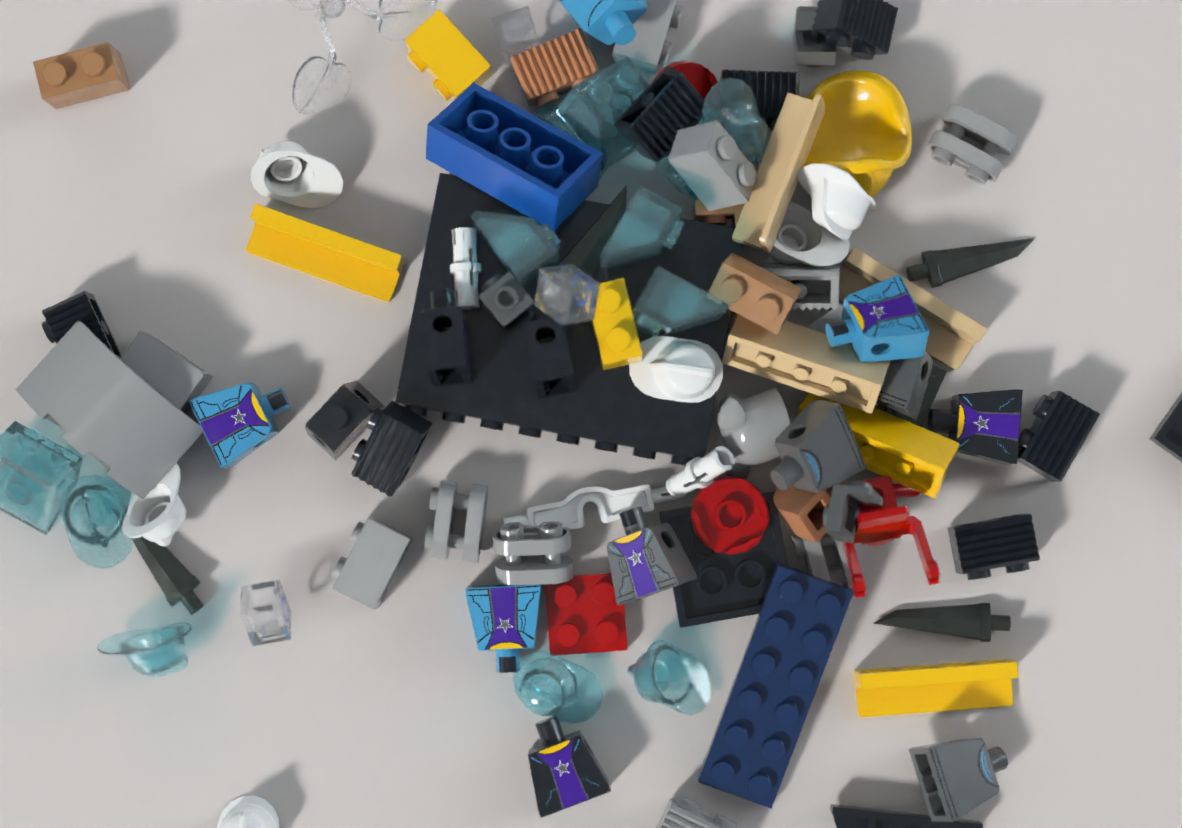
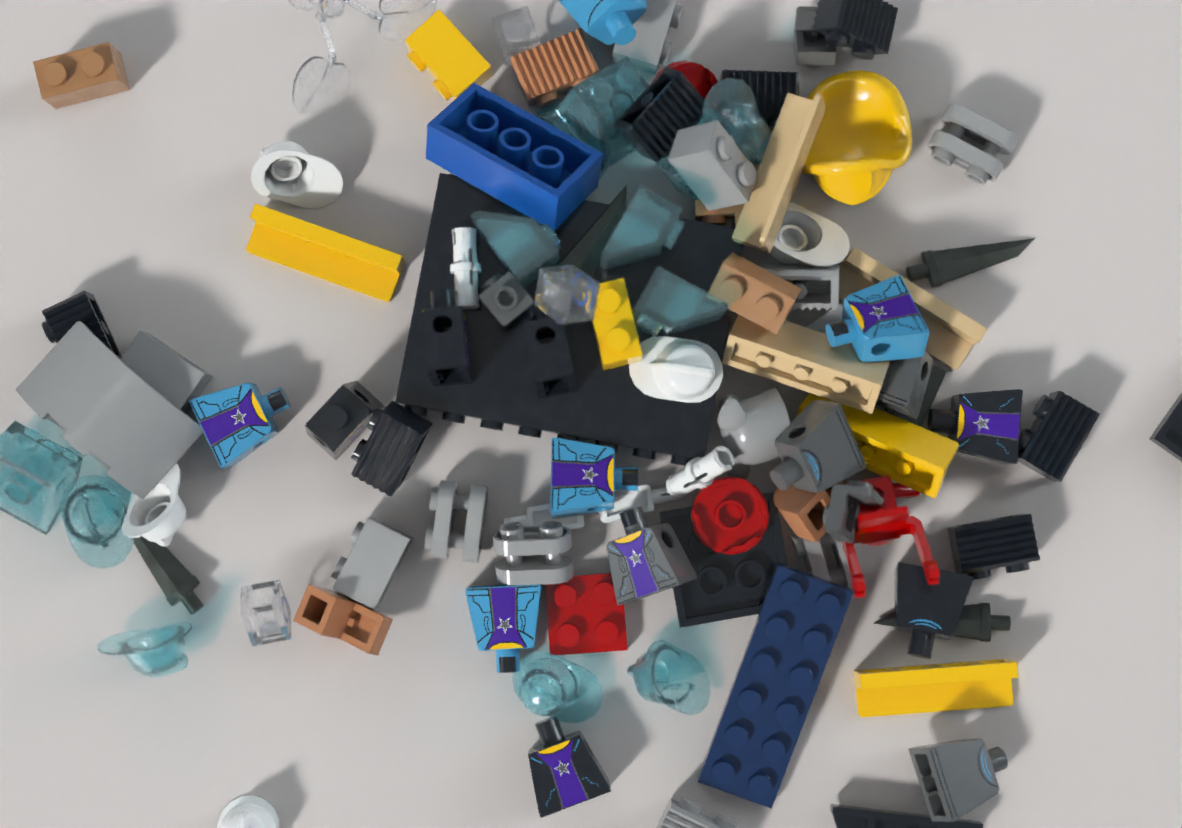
white piece [798,163,876,240] -> none
none -> nougat brick [293,584,393,656]
none -> torso [550,438,638,519]
none -> black torso [894,562,973,659]

